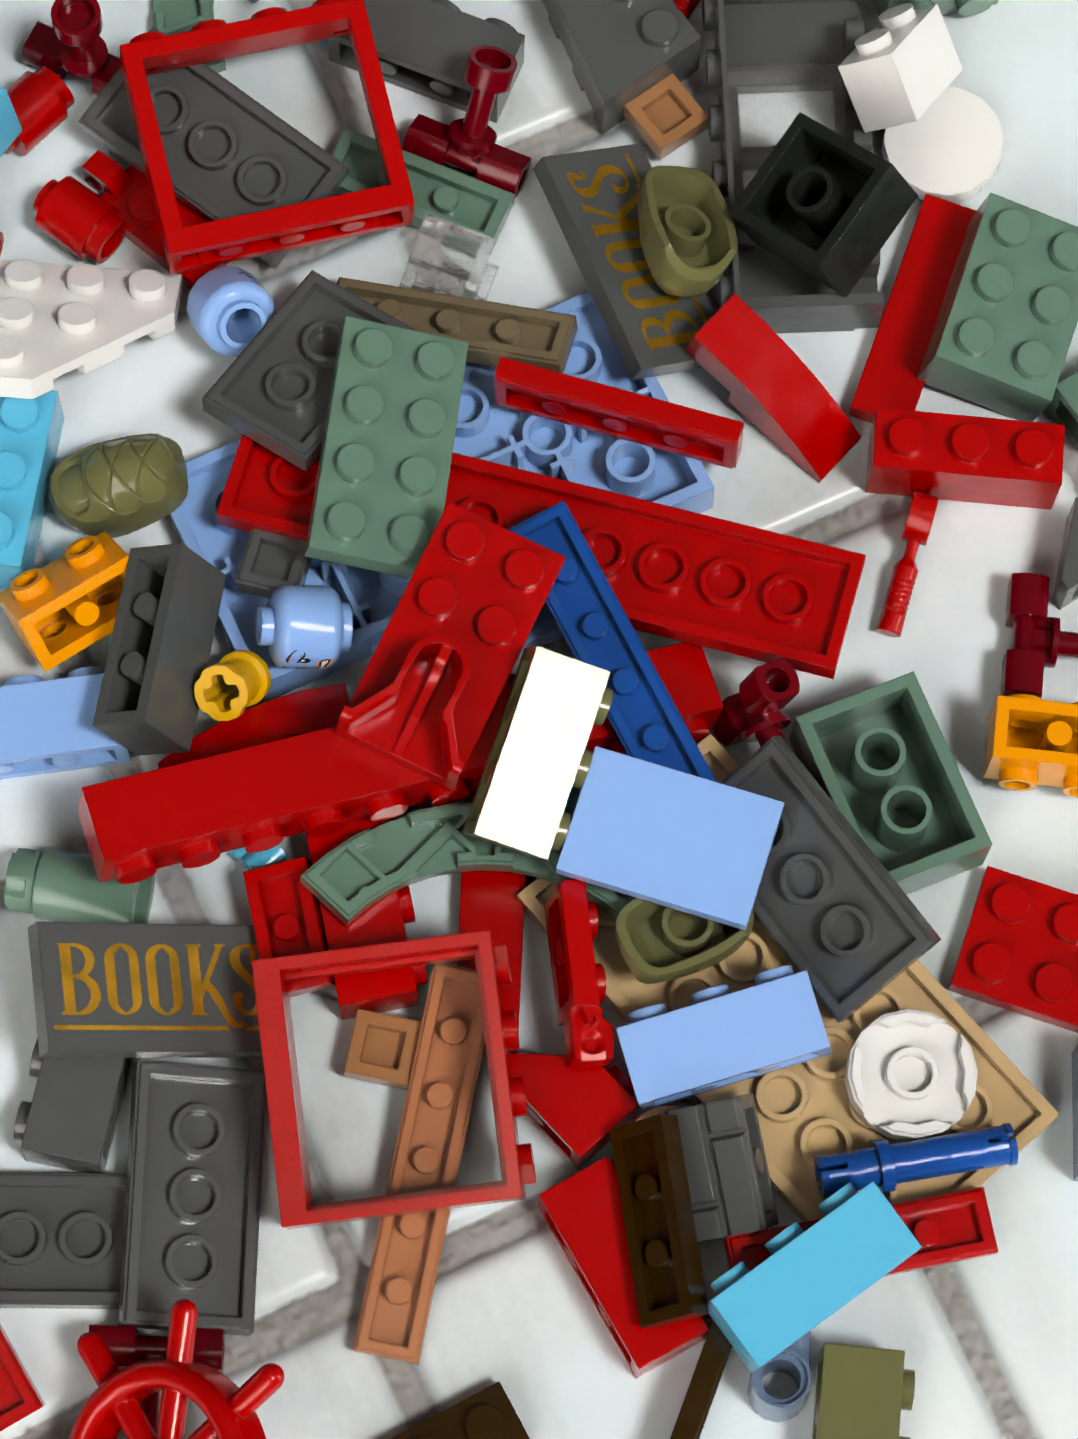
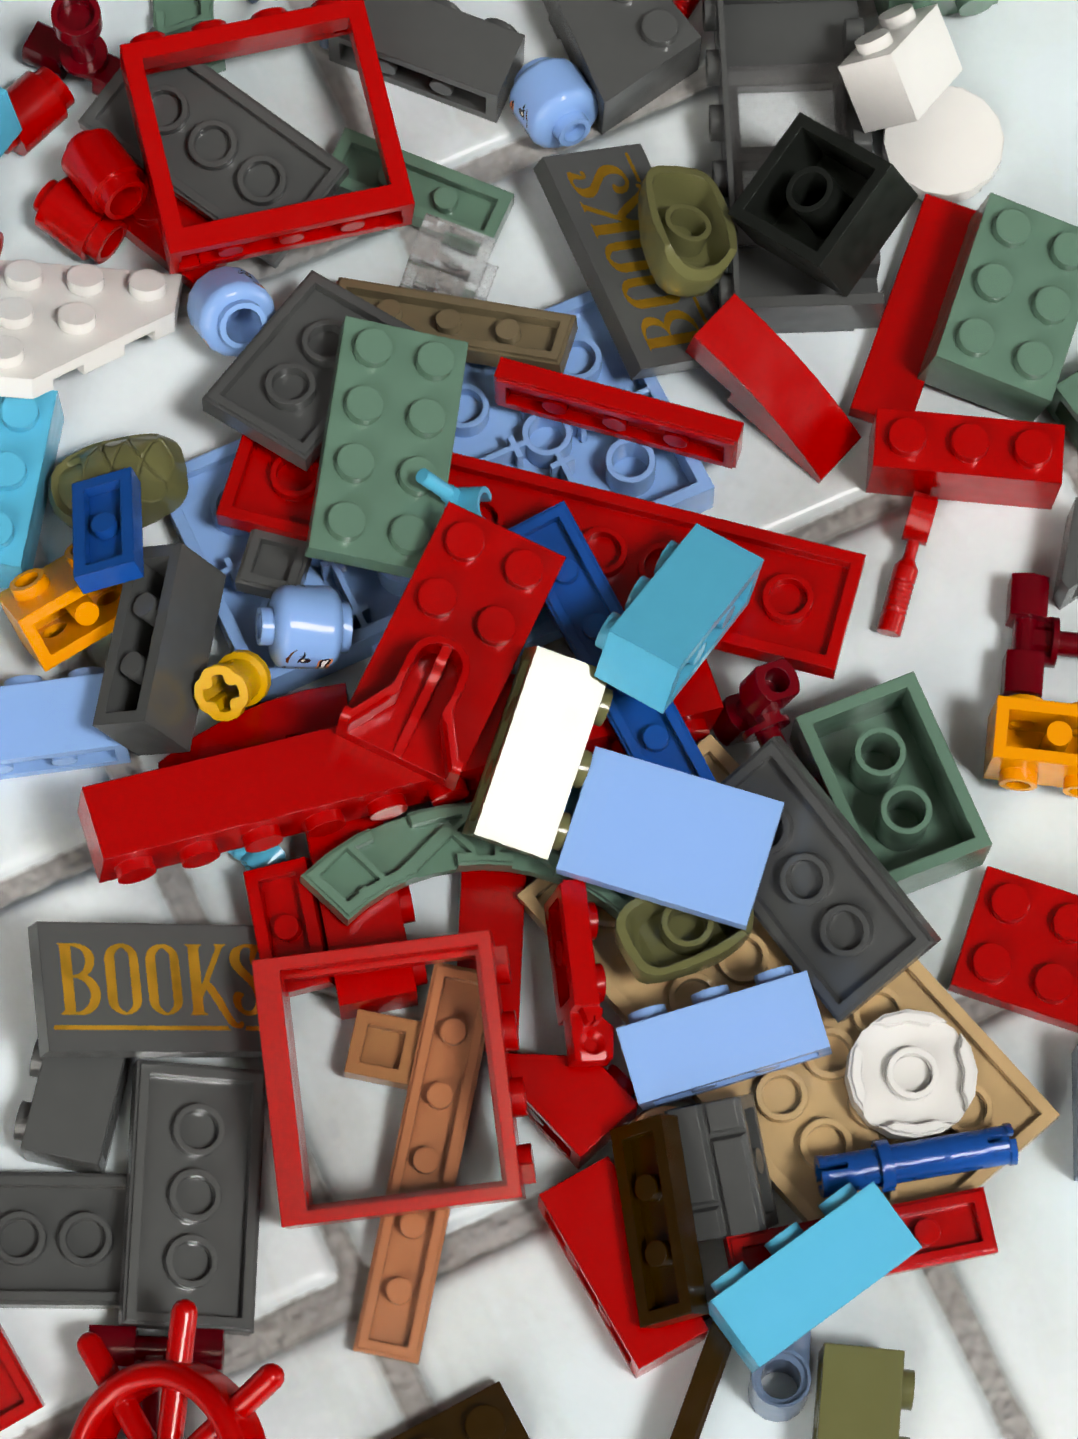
sand green plant [4,848,155,923] -> none
dark red bar [402,45,531,200] -> none
medium nougat plate [623,73,709,160] -> none
none -> red brick [61,128,148,220]
none -> blue plate [72,467,144,594]
none -> medium azure hand [416,468,492,519]
none -> light blue head [509,57,598,148]
none -> medium azure brick [594,523,764,714]

